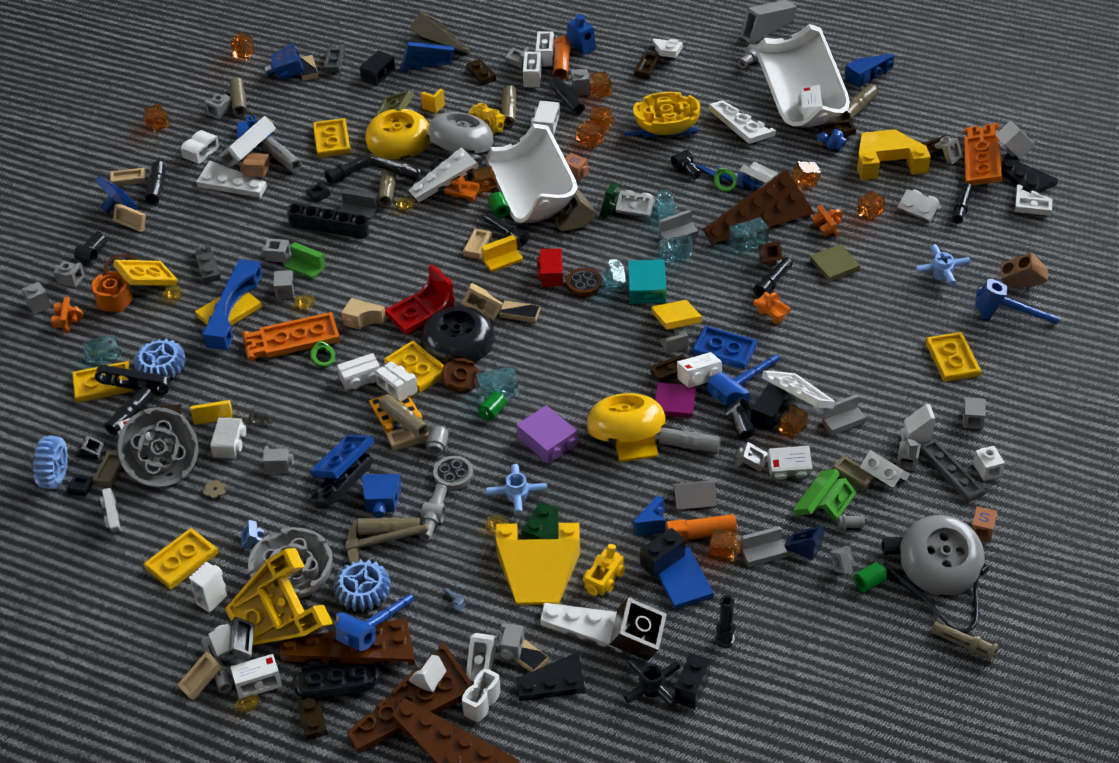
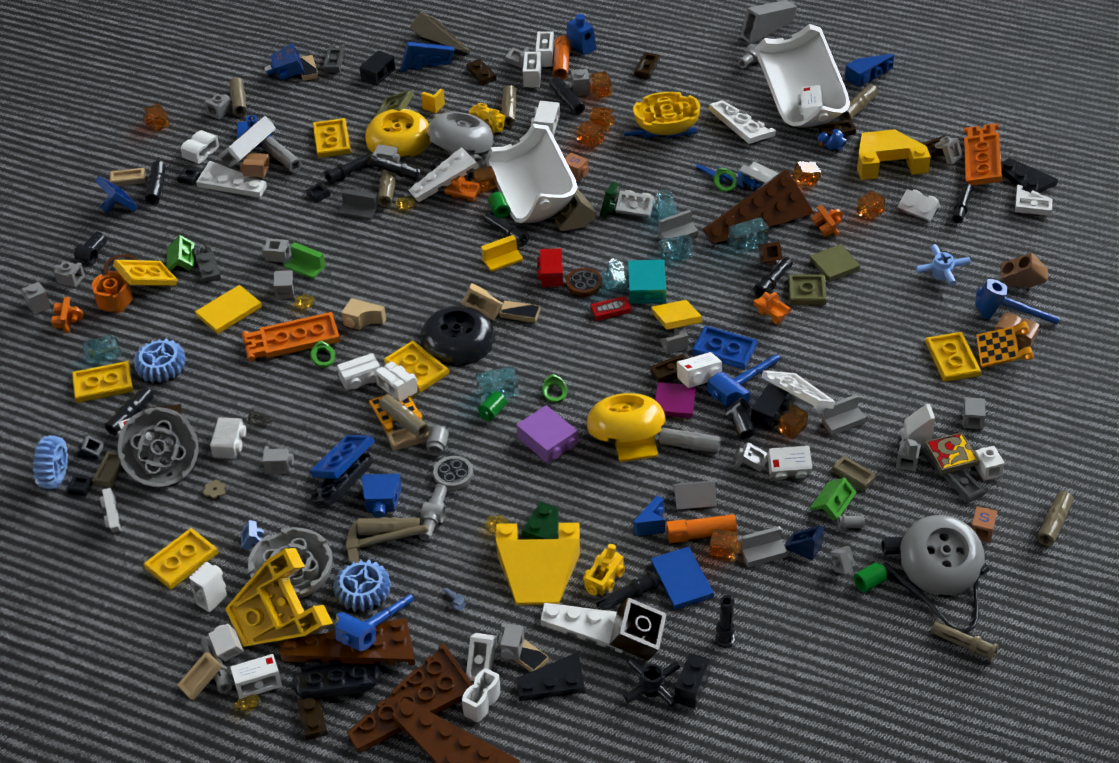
black beam [95,365,171,395] -> none
tan tile [113,204,146,232] -> none
clear yellow plant [162,285,183,301] -> none
yellow panel [190,400,233,425] -> none
blue arch [202,259,262,350] -> none
black tile [228,617,254,661] -> none
clear orange brick [230,33,255,60] -> none
black beam [287,203,370,239] -> none
red bracket [385,264,455,335] -> none
white tile [409,655,446,692] -> none
reddish brown tile [442,358,480,393] -> none
tan tile [463,229,492,259] -> none
light blue bar [486,464,547,515] -> none
black brick [640,528,686,577] -> none
white wing [652,38,683,58] -> none
black pin [671,150,701,180] -> none
bright green tile [793,469,840,516] -> none
white bracket [860,450,910,487] -> none
white brick [996,121,1035,159] -> none
none -> bright green panel [166,235,194,271]
none -> black tile [177,167,201,186]
none -> light grey brick [373,144,400,168]
none -> bright green piece [542,374,567,403]
none -> red tile [590,296,631,321]
none -> black pin [595,571,659,610]
none -> olive tile [788,274,827,305]
none -> tile [925,432,980,475]
none -> light orange flag [976,321,1034,368]
none -> medium nougat brick [995,313,1040,348]
none -> dark tan axle [1037,491,1074,546]

